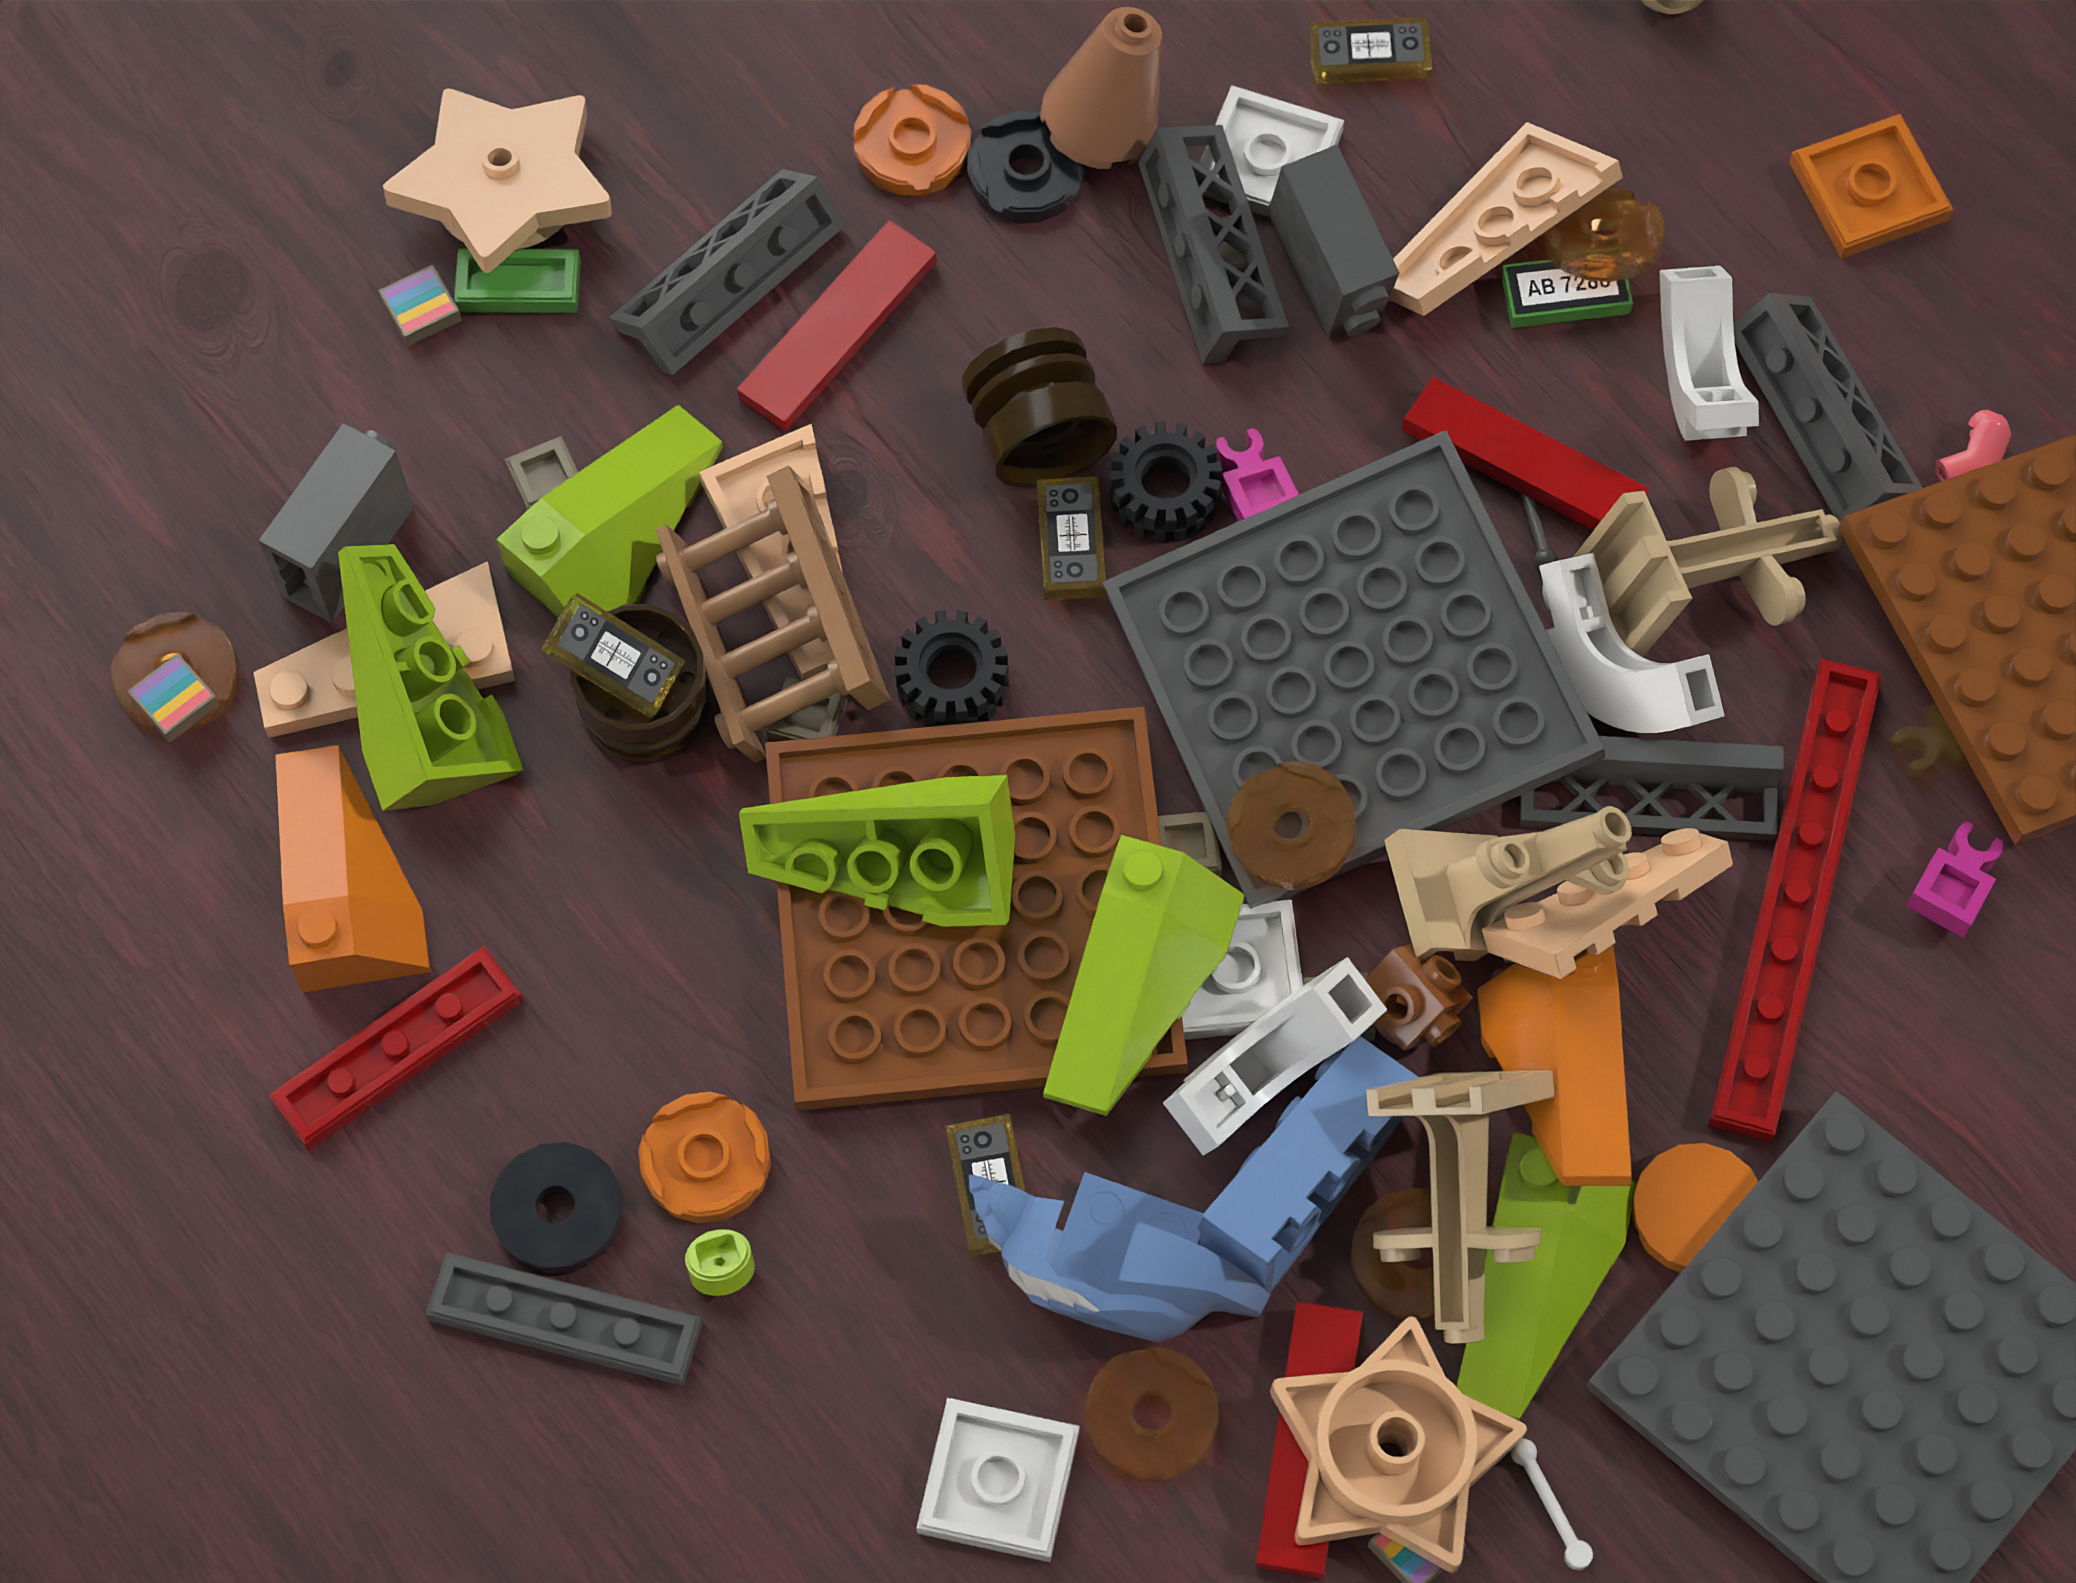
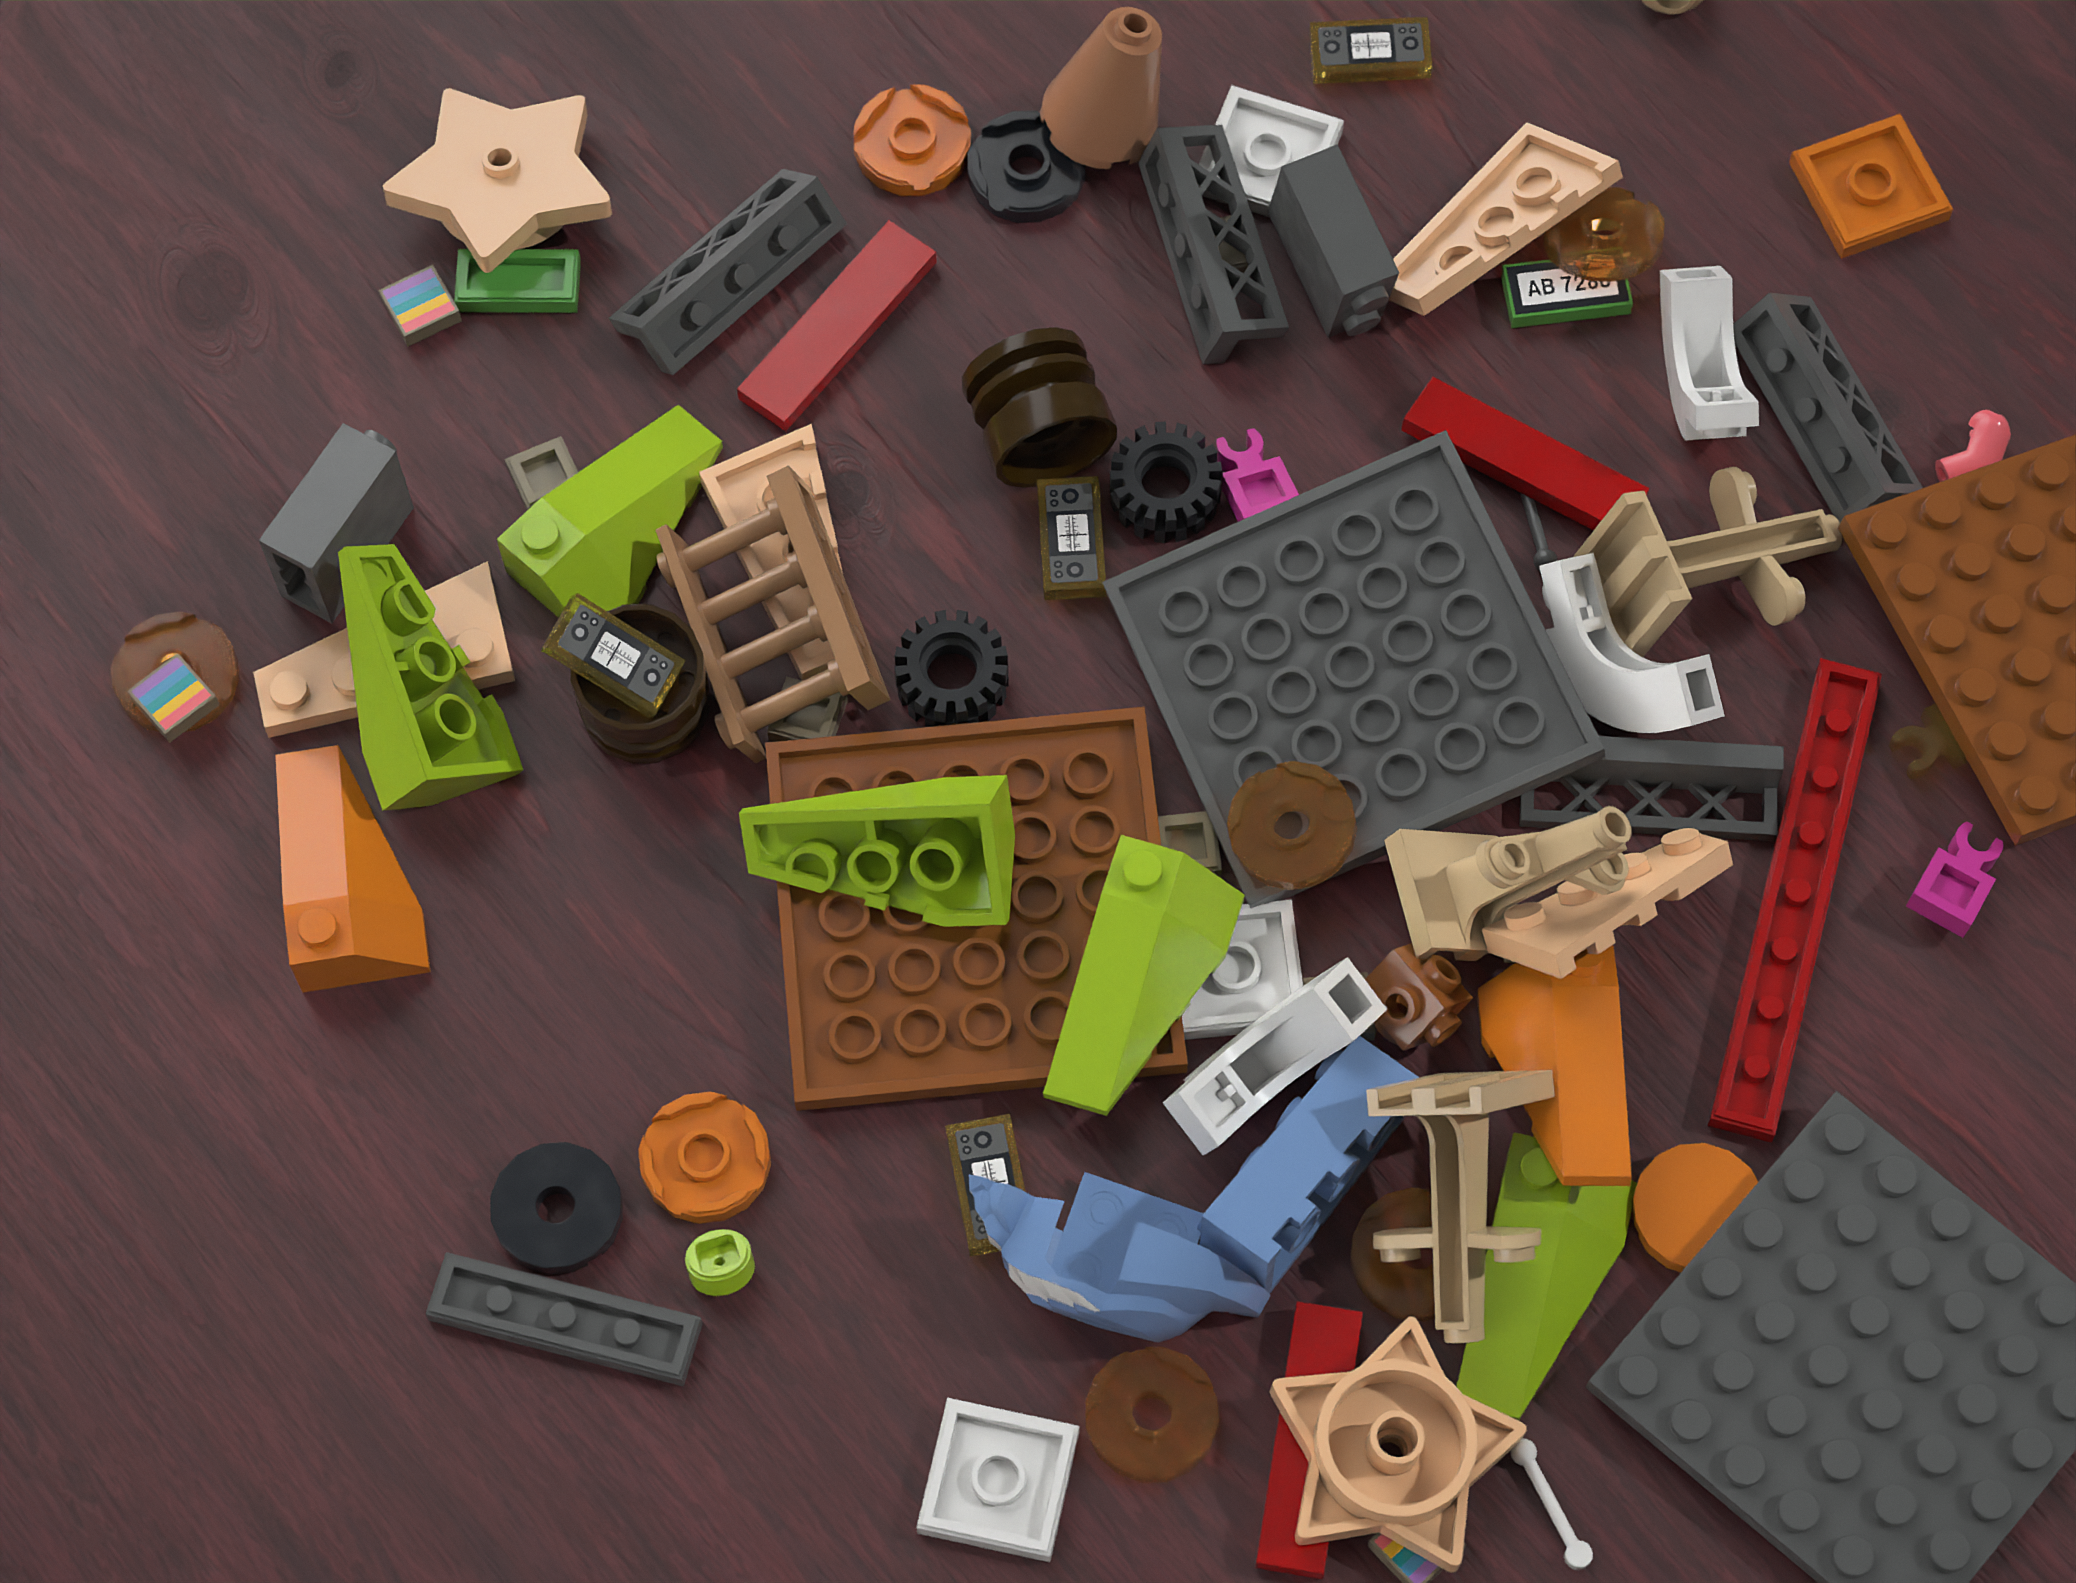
red tile [268,946,523,1151] -> none

